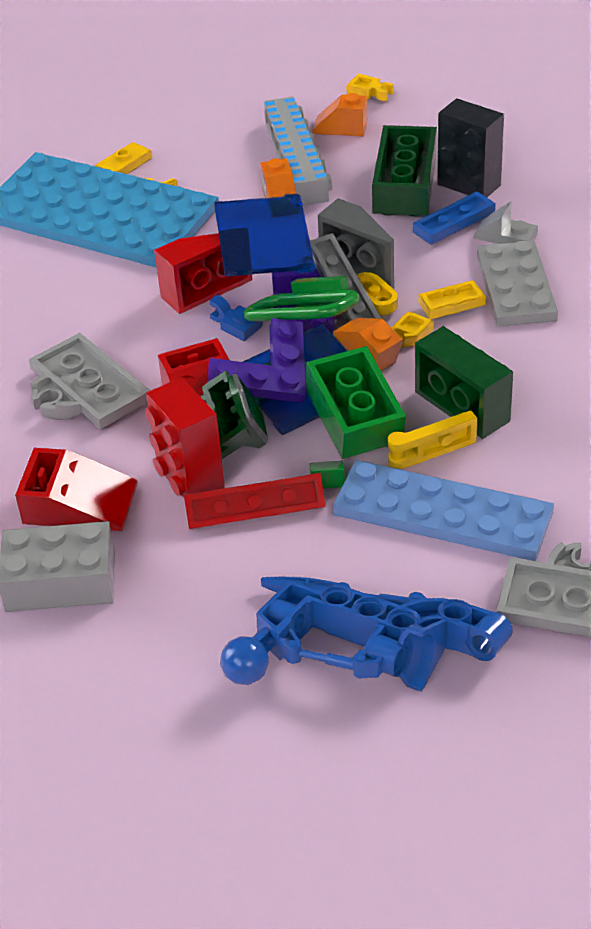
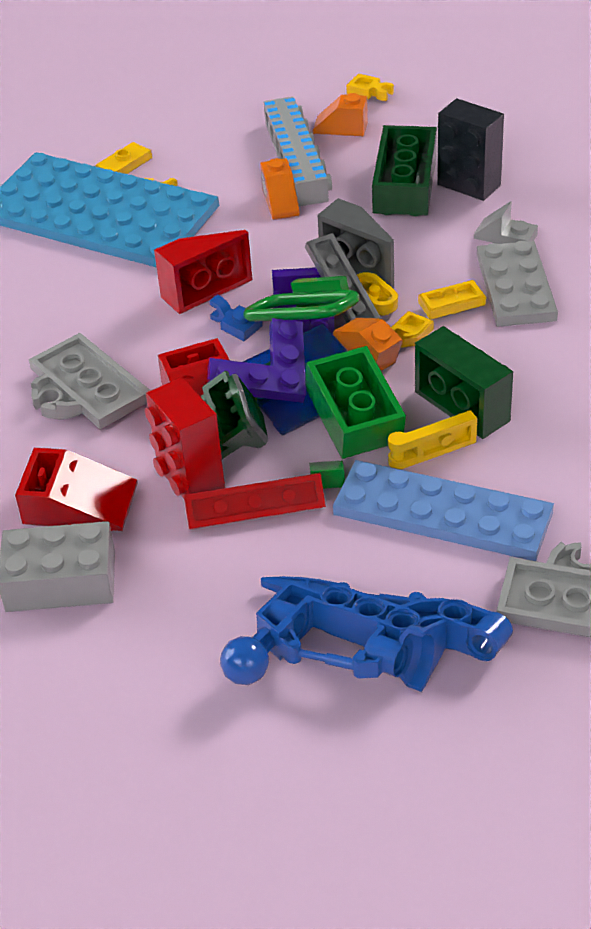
clear blue piece [214,194,316,277] -> none
blue plate [413,192,496,245] -> none

